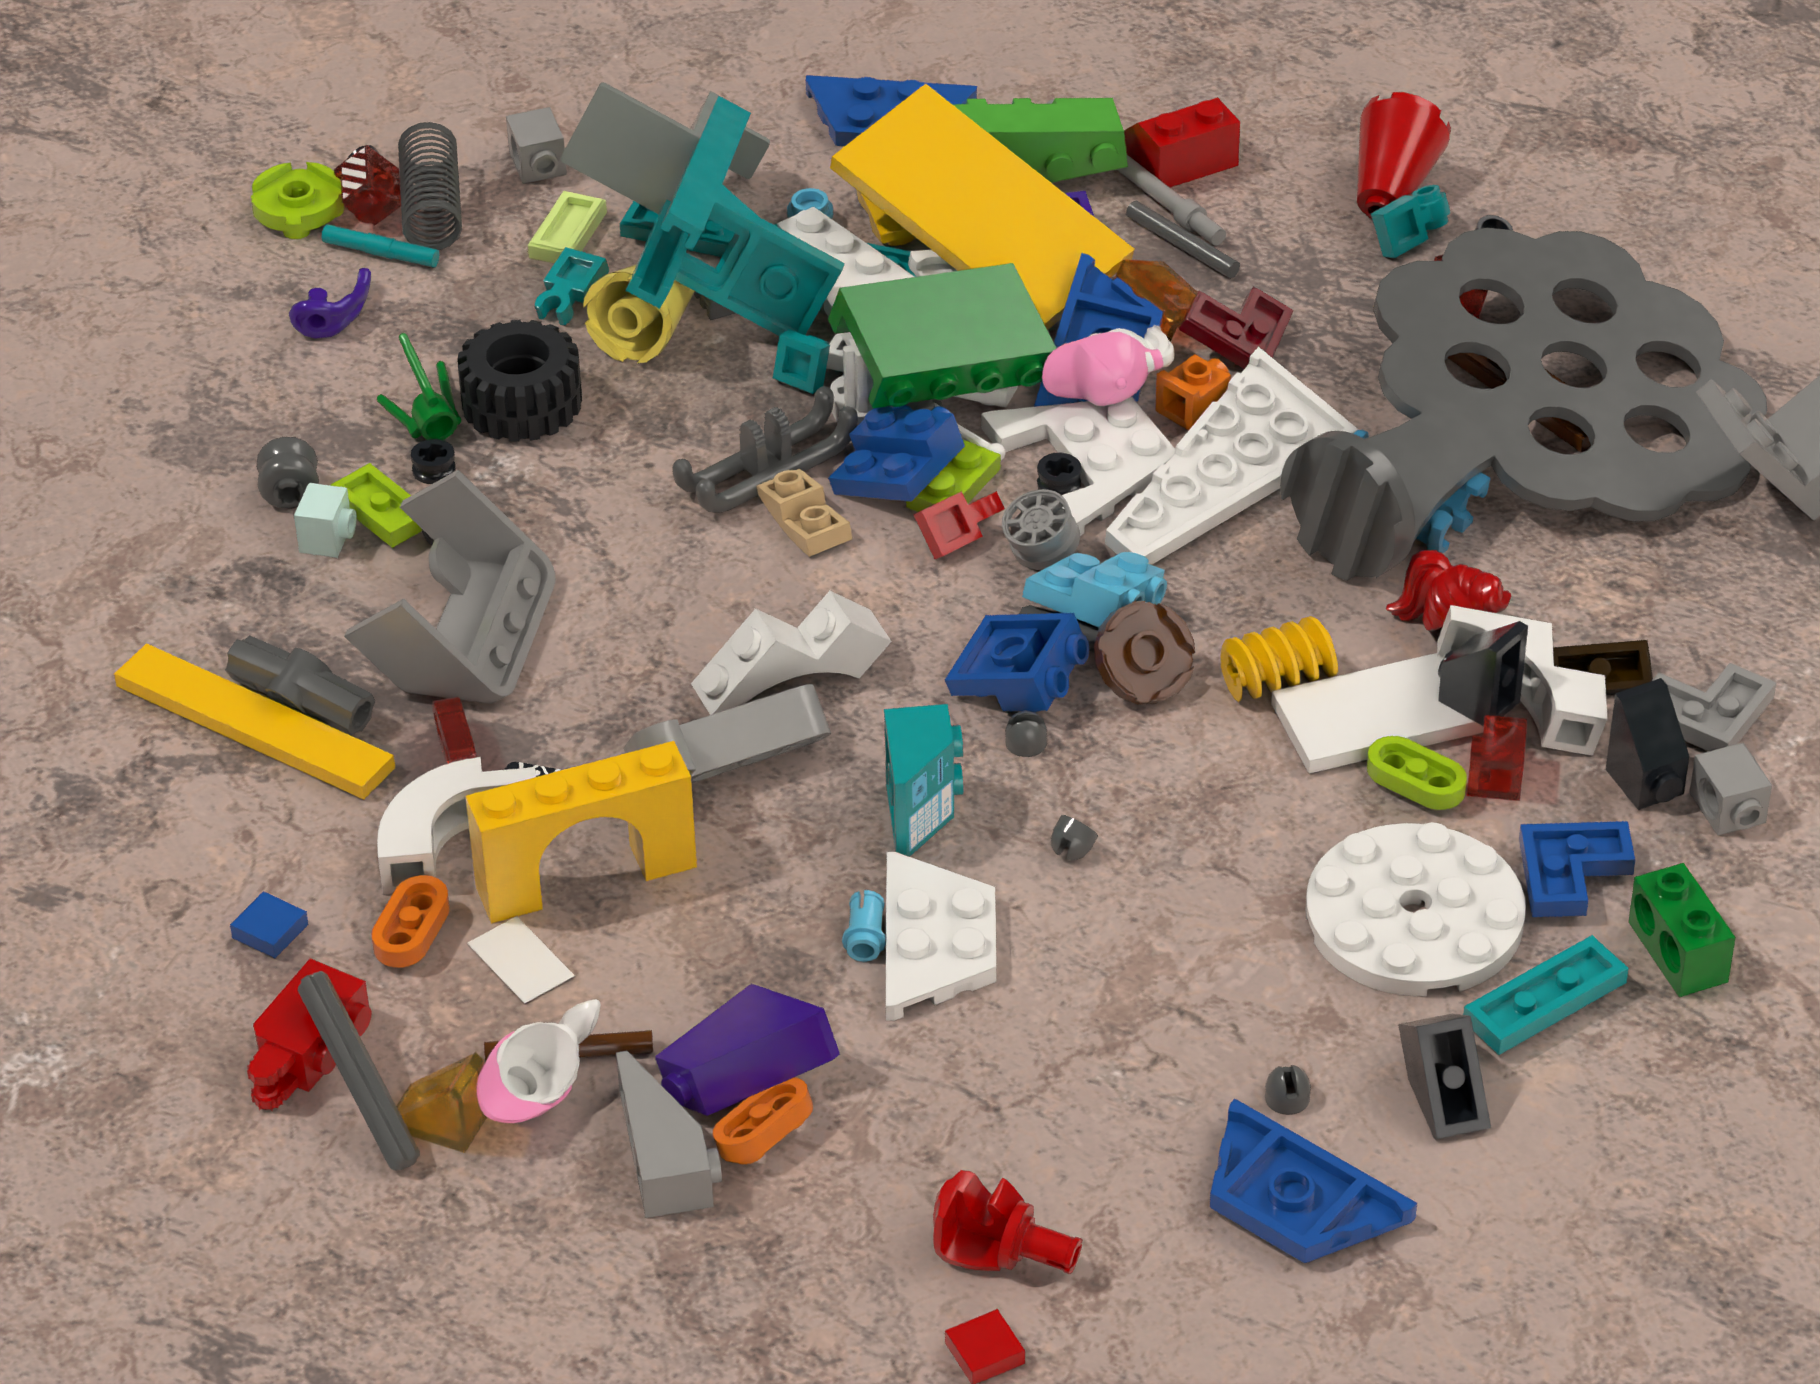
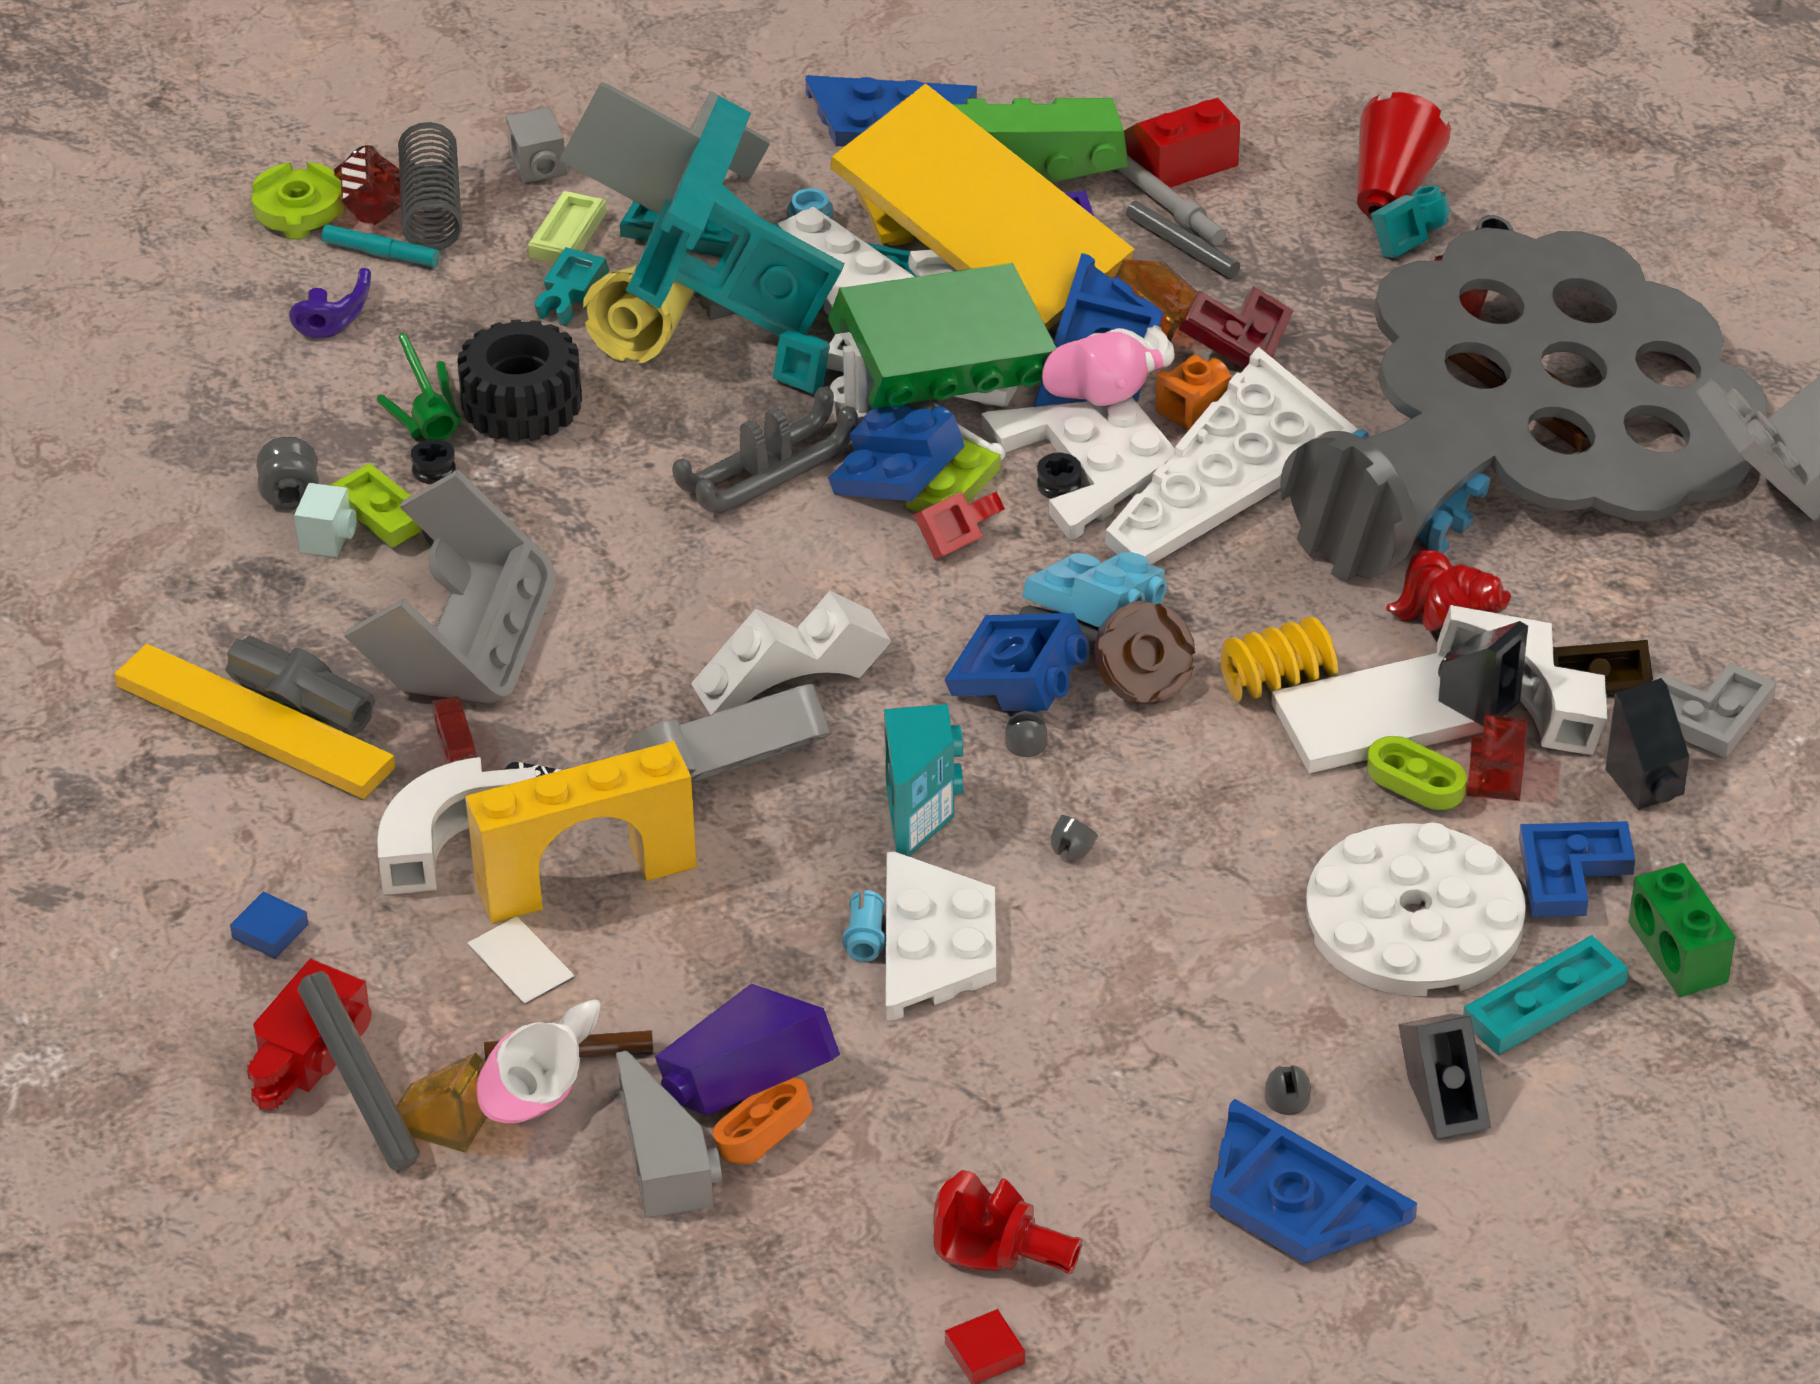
orange plate [371,875,450,968] -> none
tan slope [757,469,852,557] -> none
light grey wheel [1002,489,1080,570] -> none
light grey brick [1689,743,1772,836] -> none

